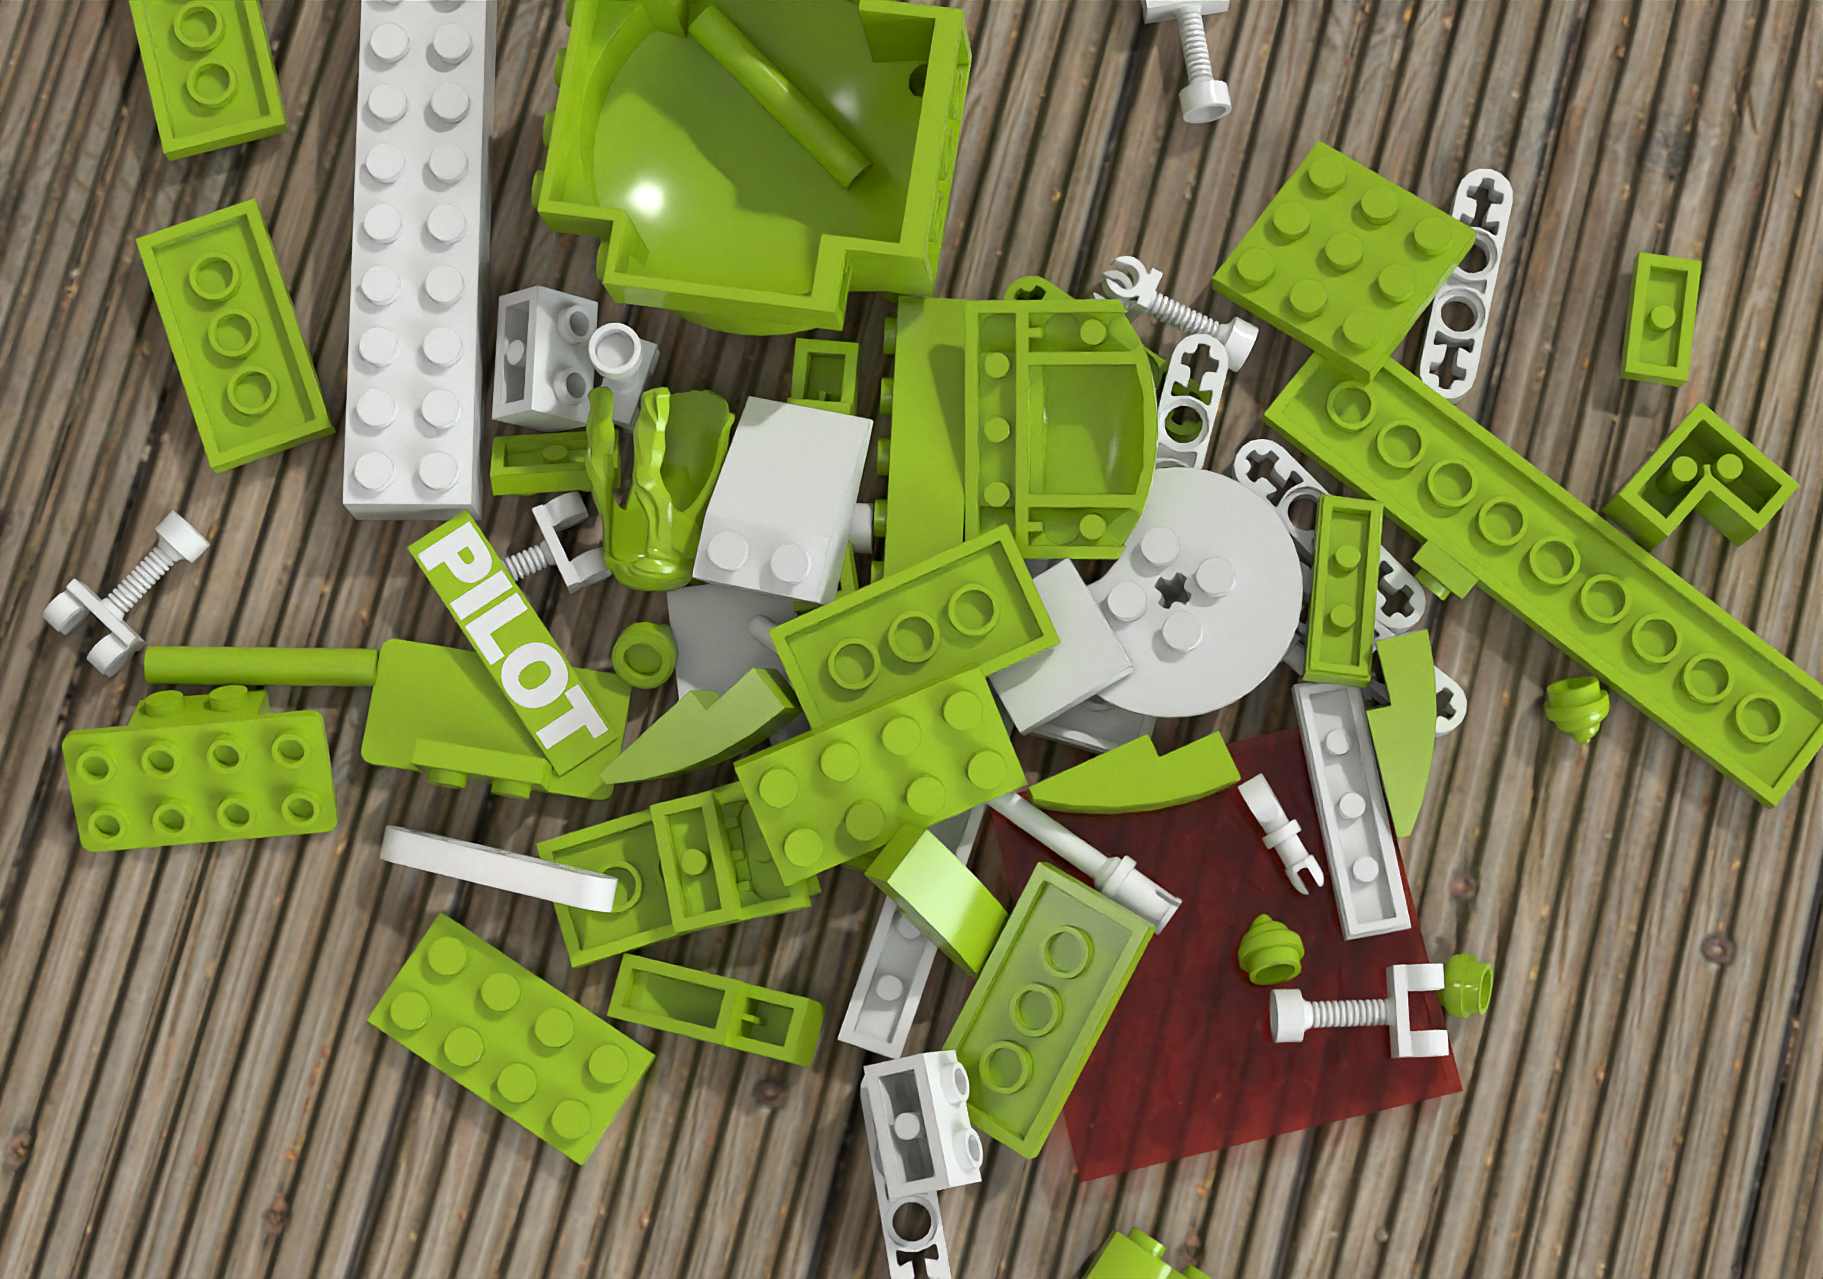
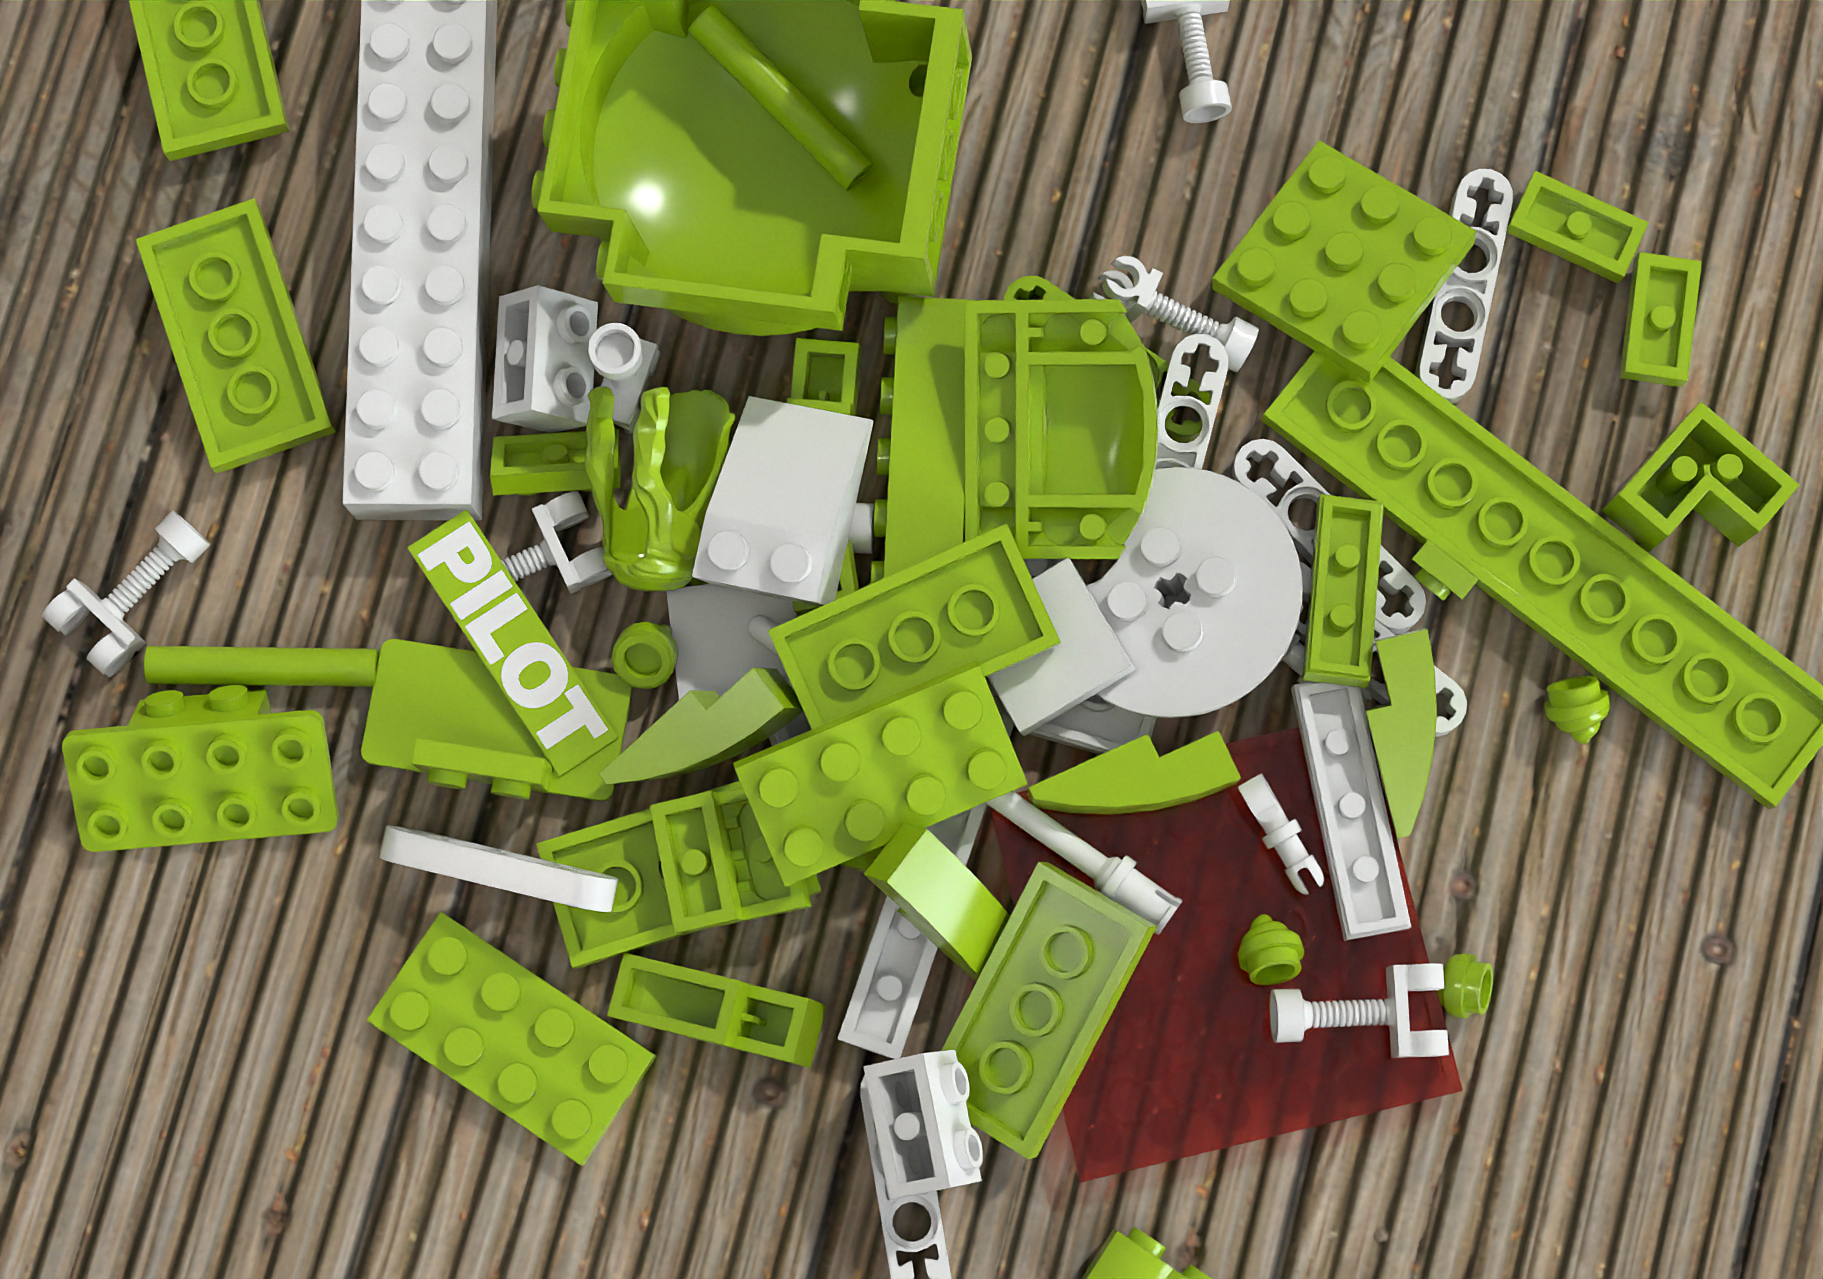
none -> lime plate [1506,171,1649,284]

